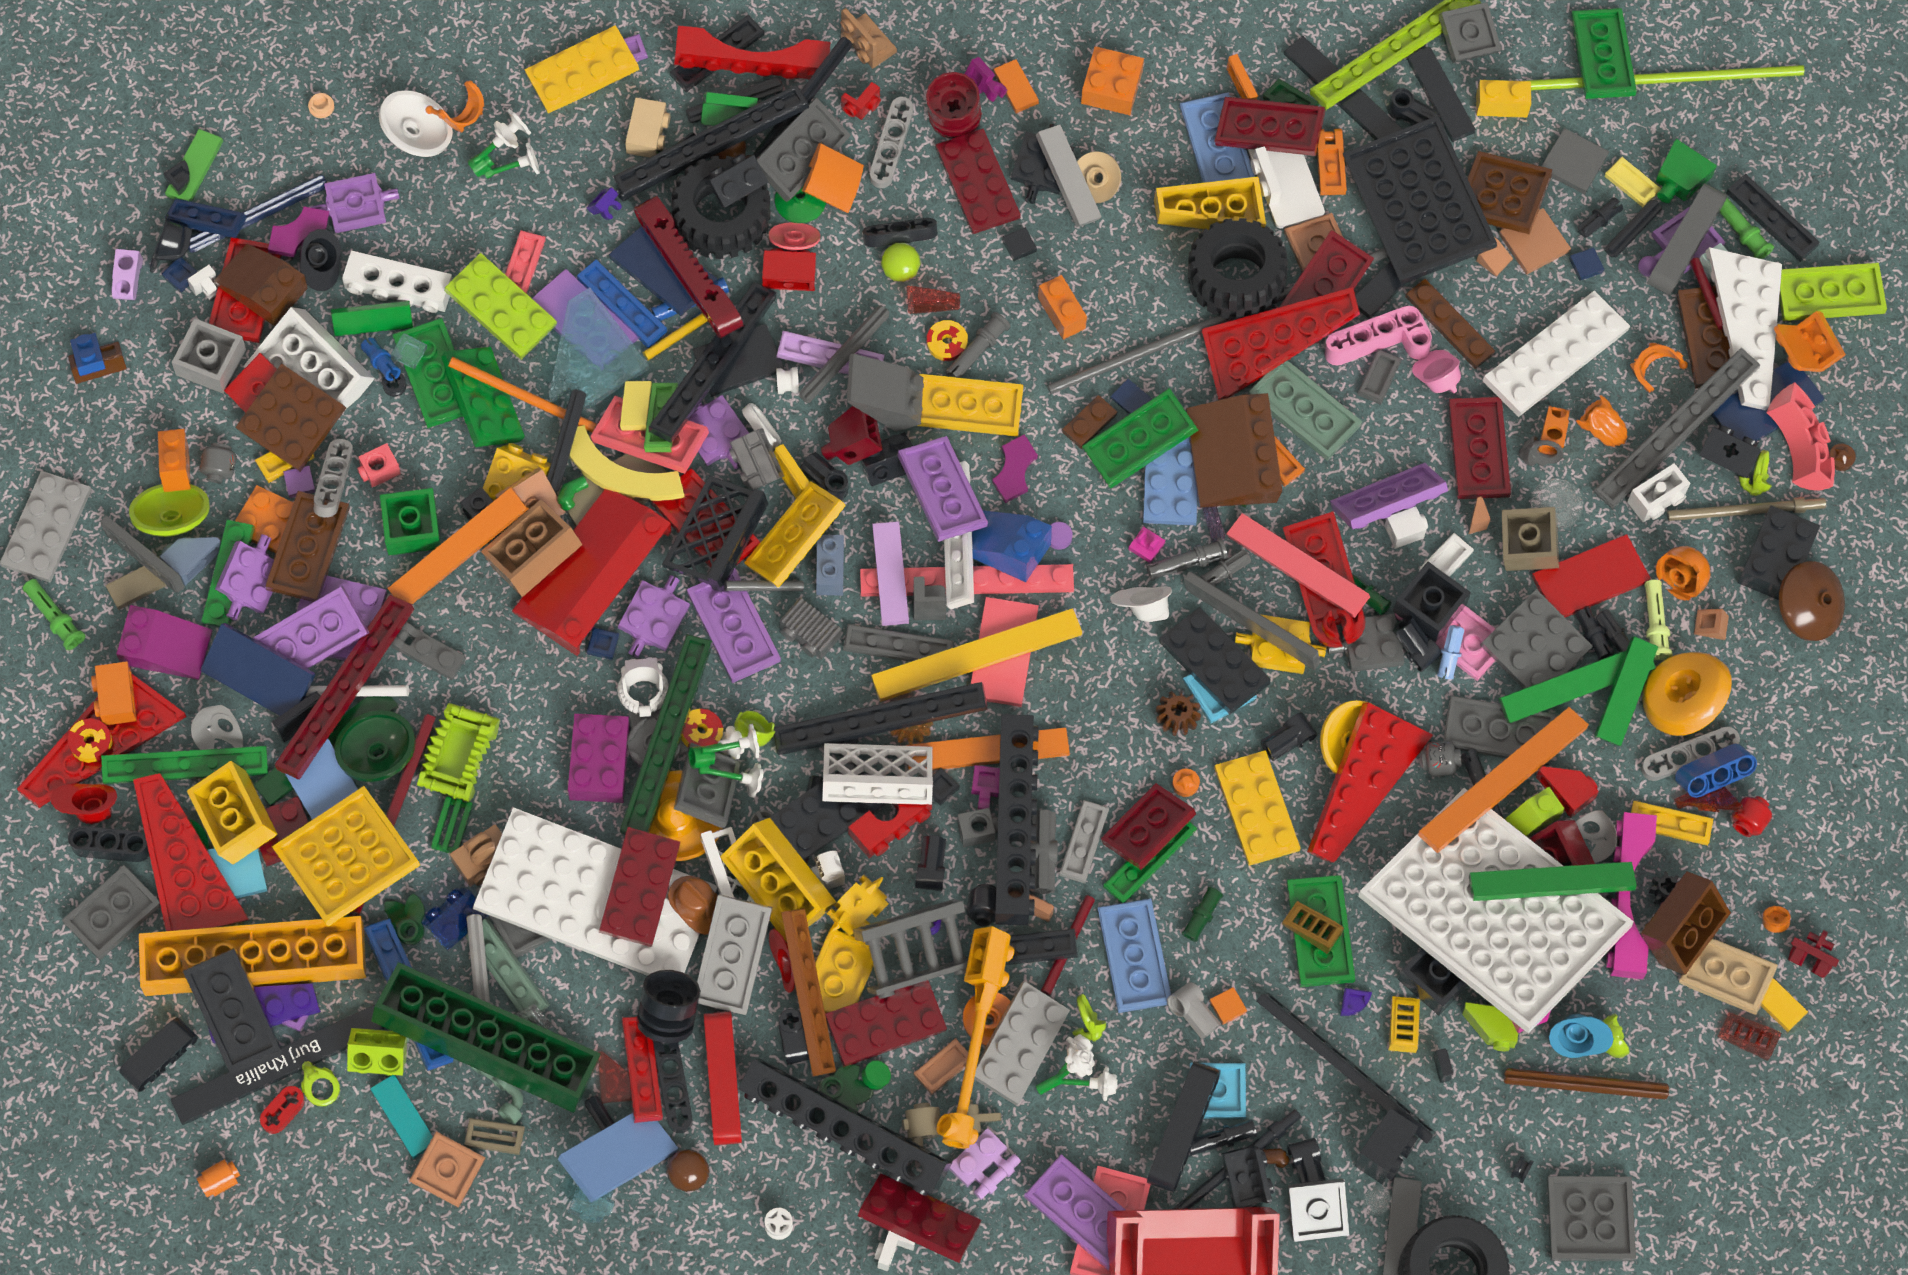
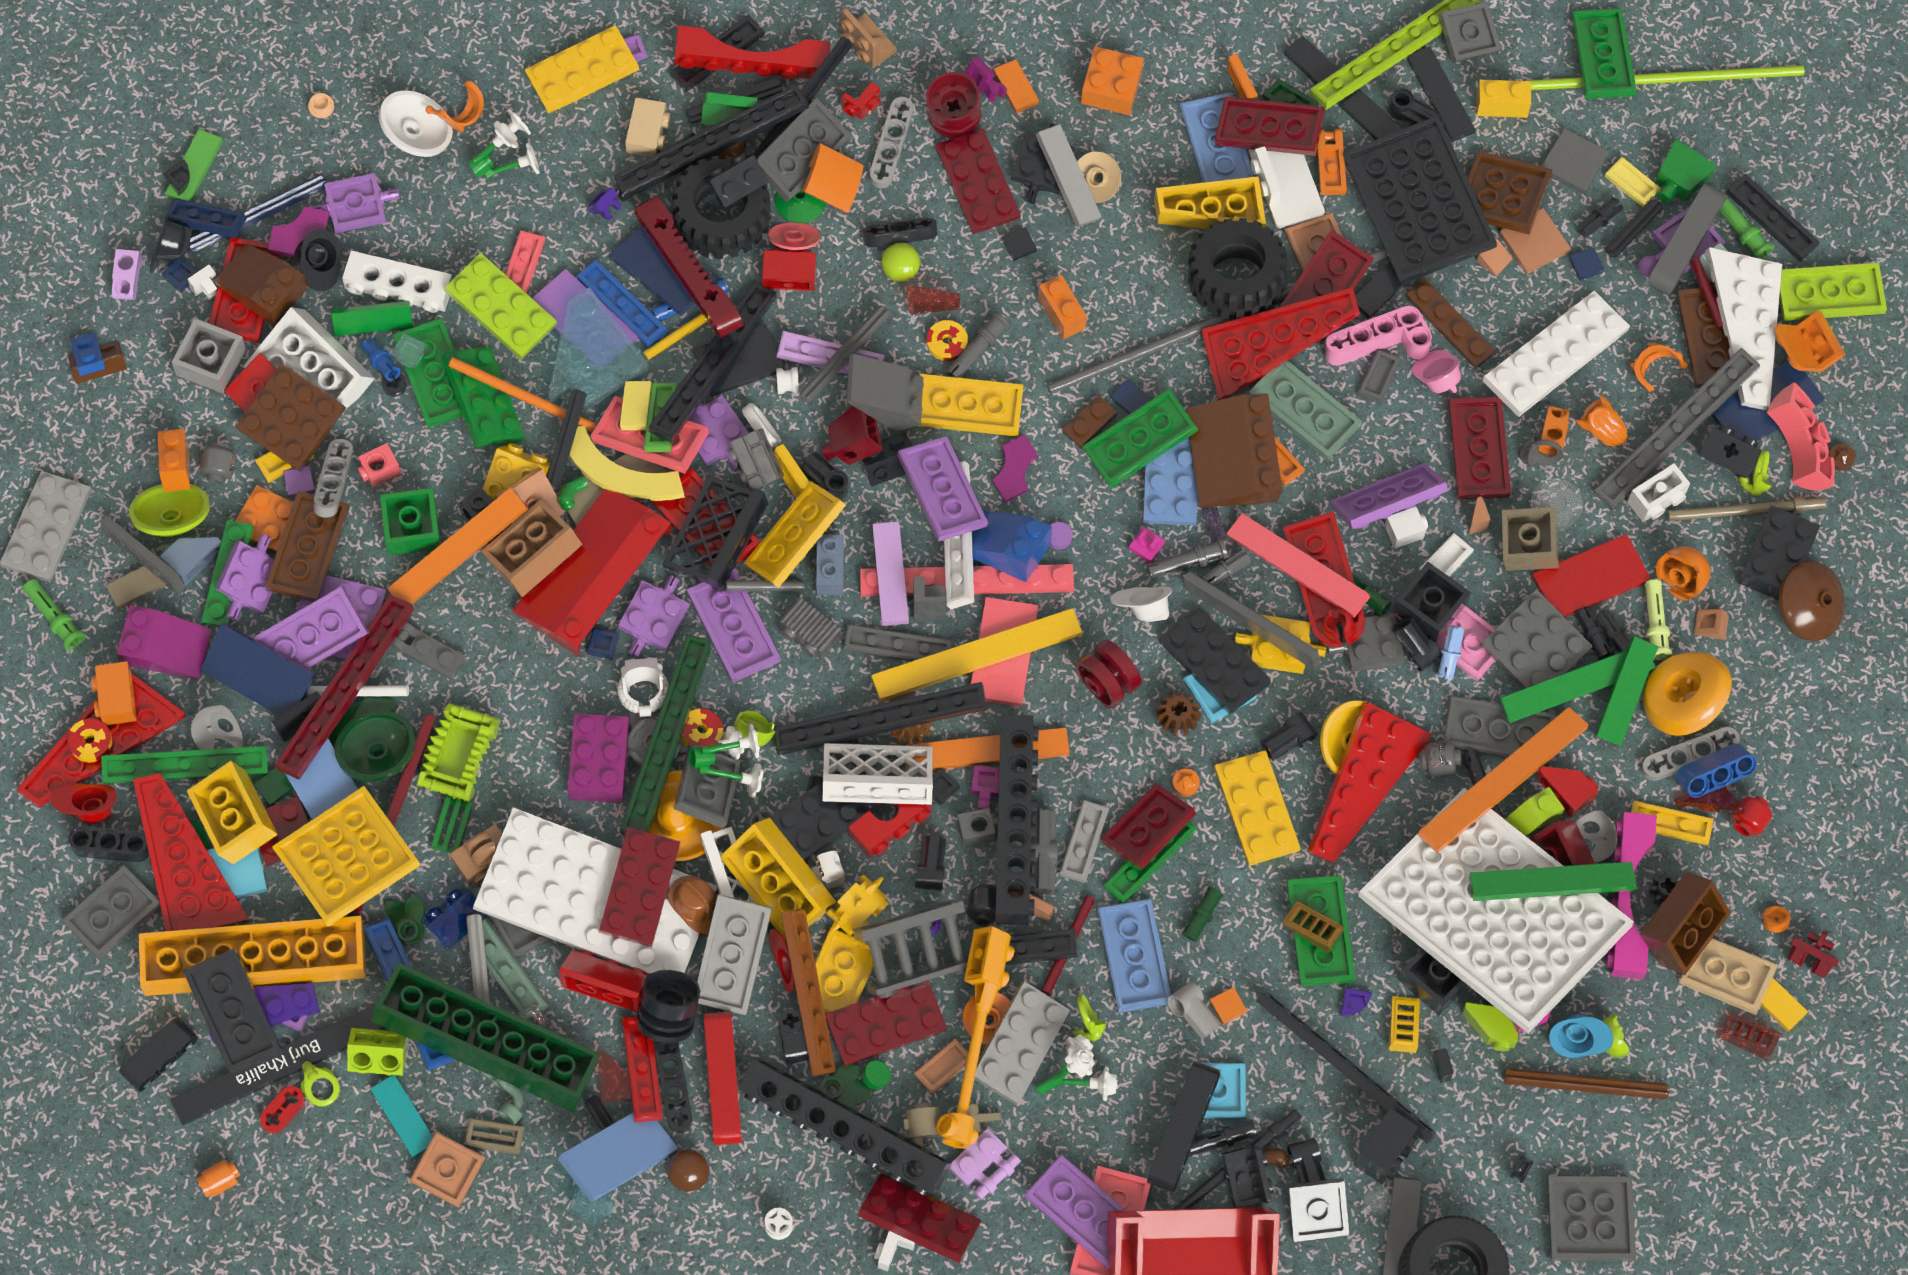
none -> red slope [559,950,648,1013]
none -> dark red wheel [1075,639,1142,709]

